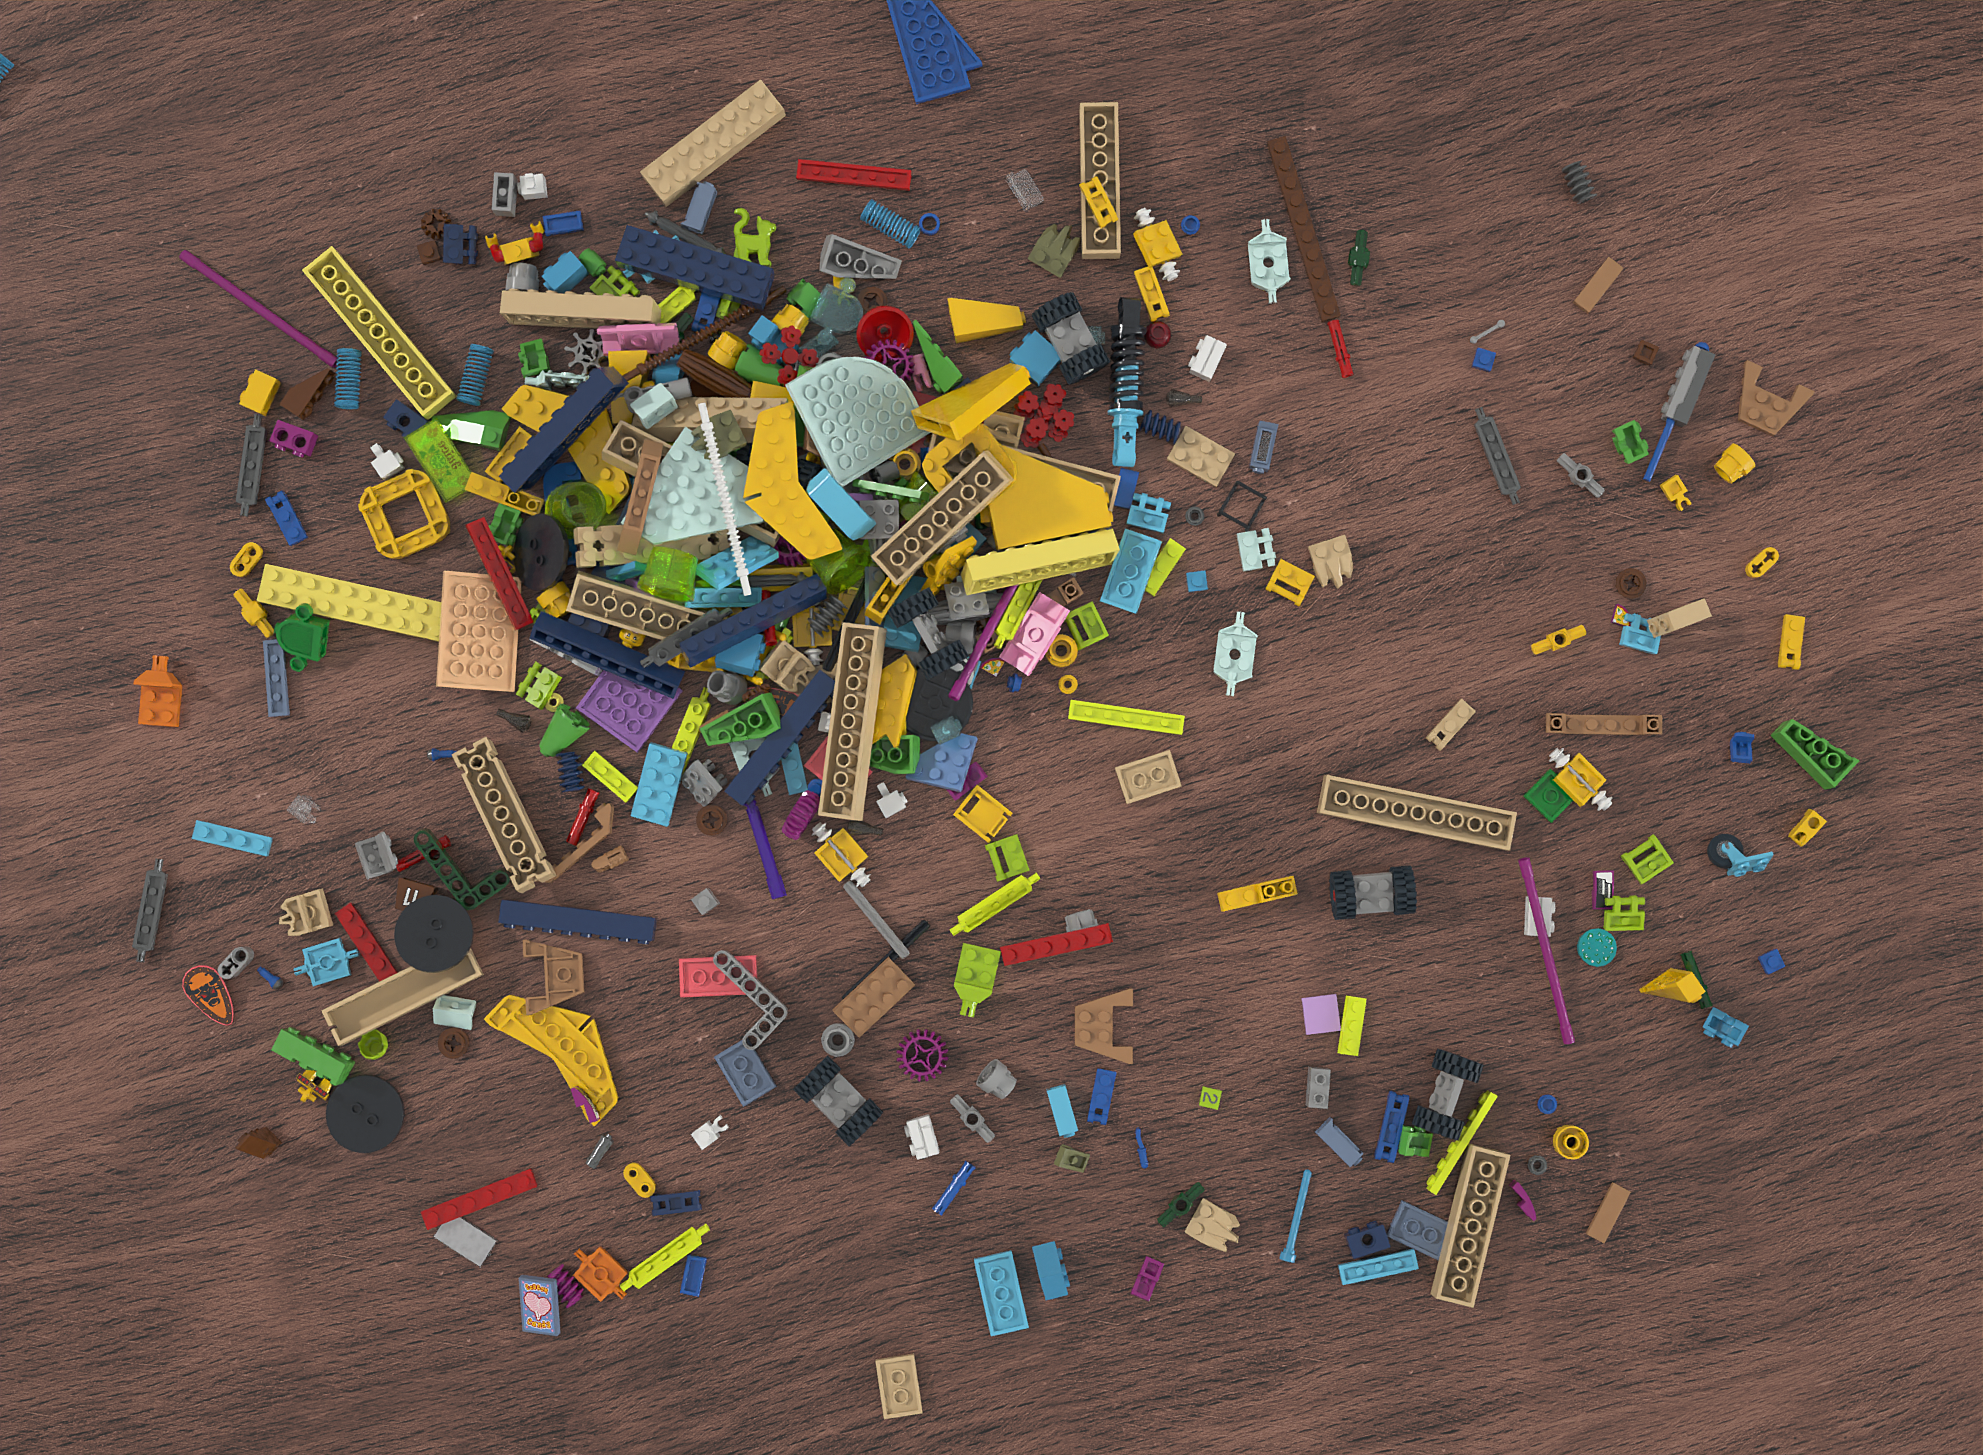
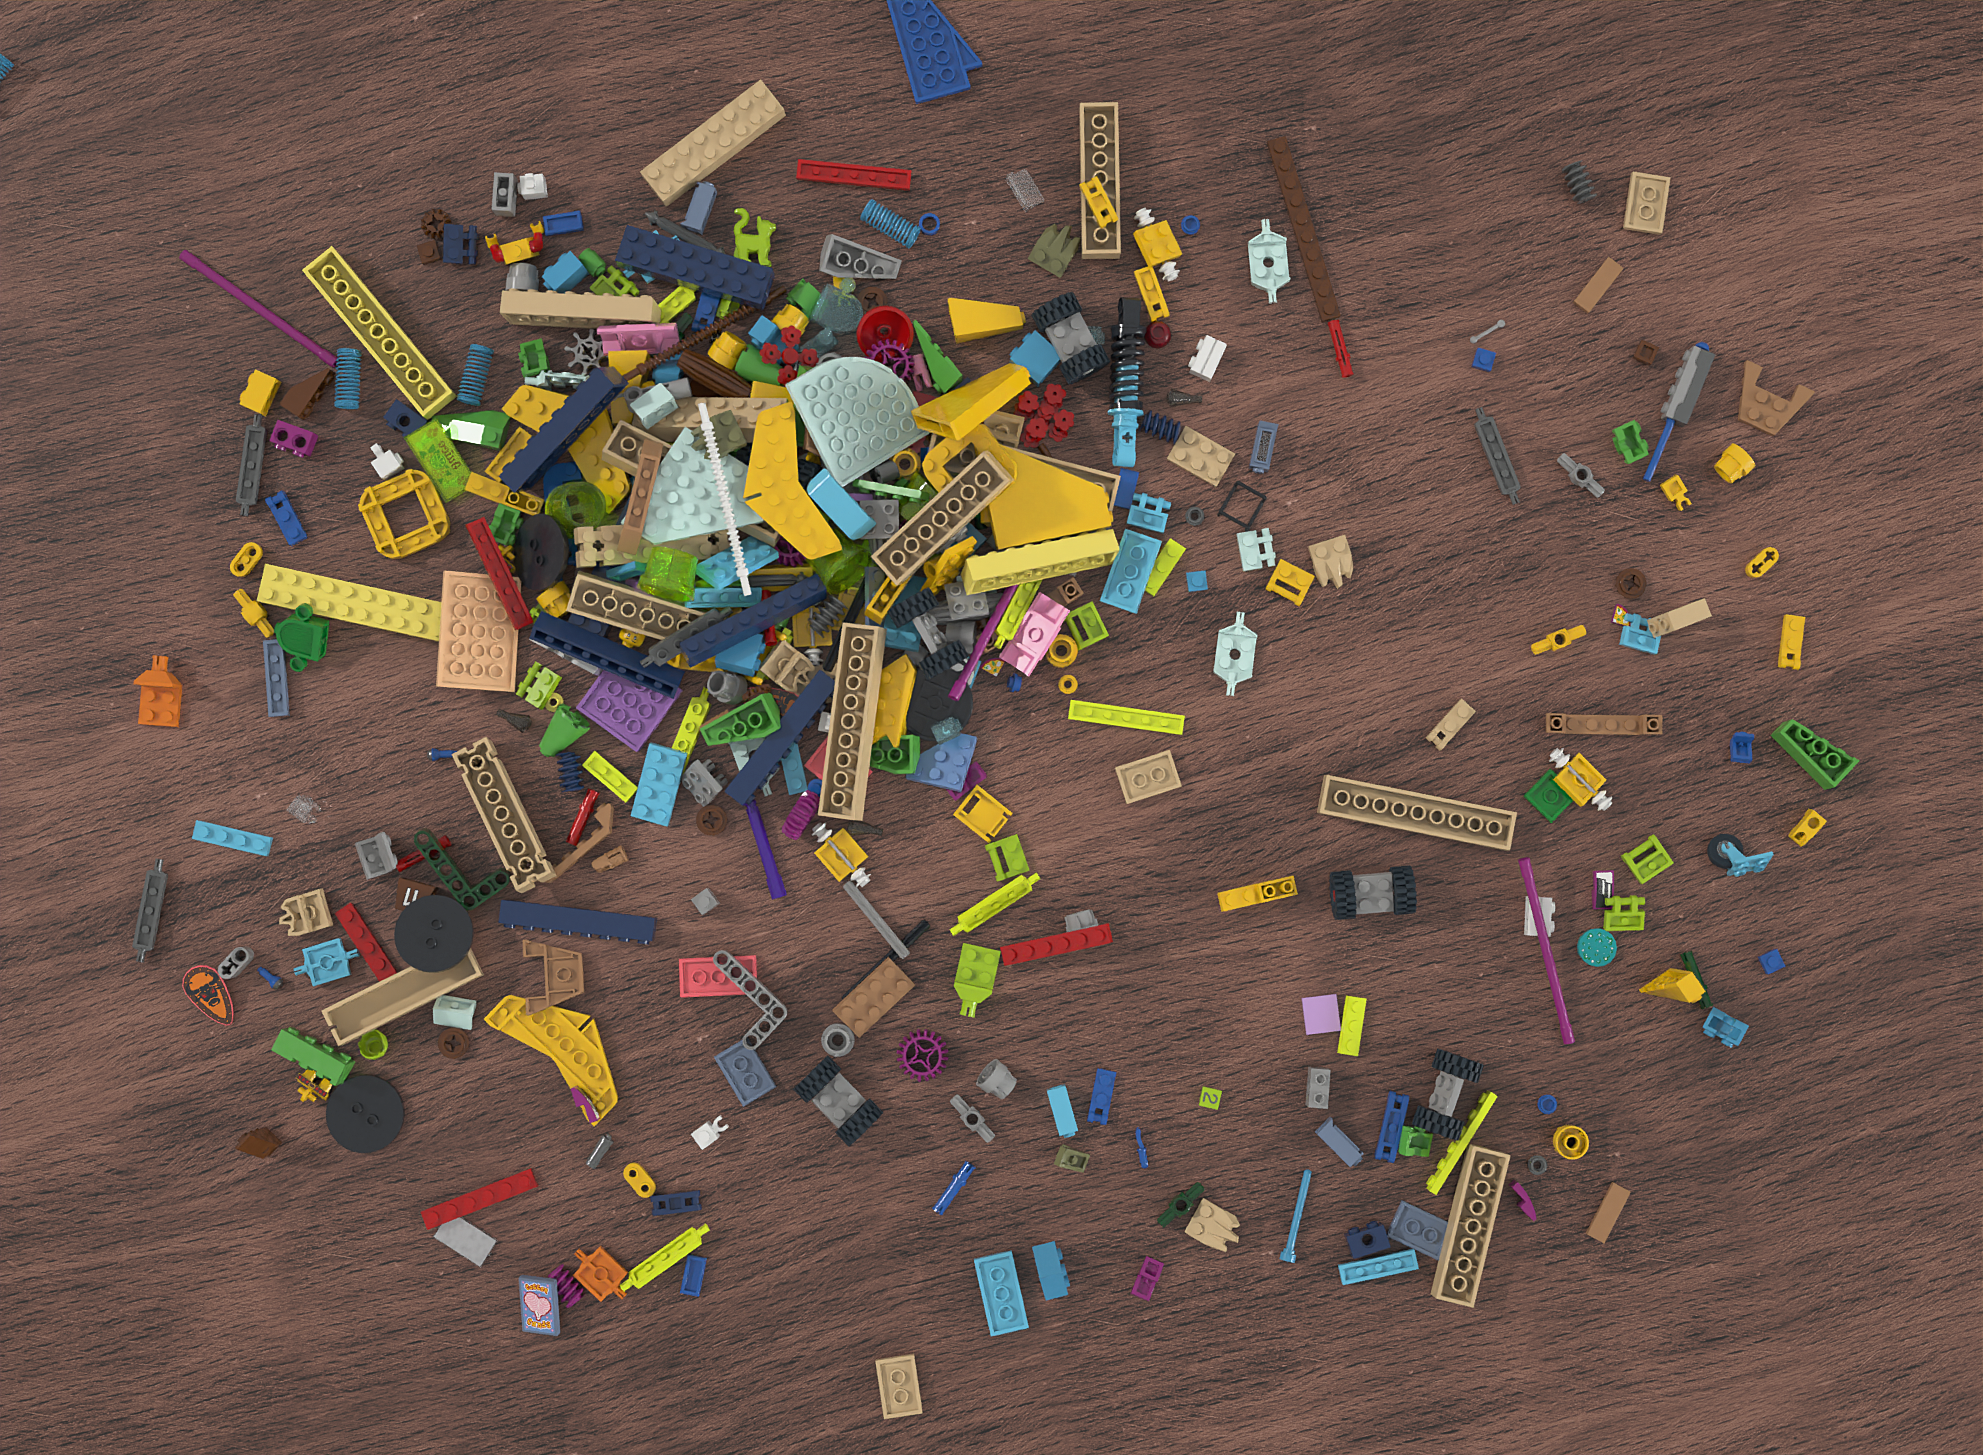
white brick [876,782,908,818] -> none
white brick [904,1114,940,1160] -> none
medium nougat wing [1075,988,1133,1064] -> none
dark green axle [1348,230,1370,286] -> none
none -> tan plate [1623,172,1671,235]

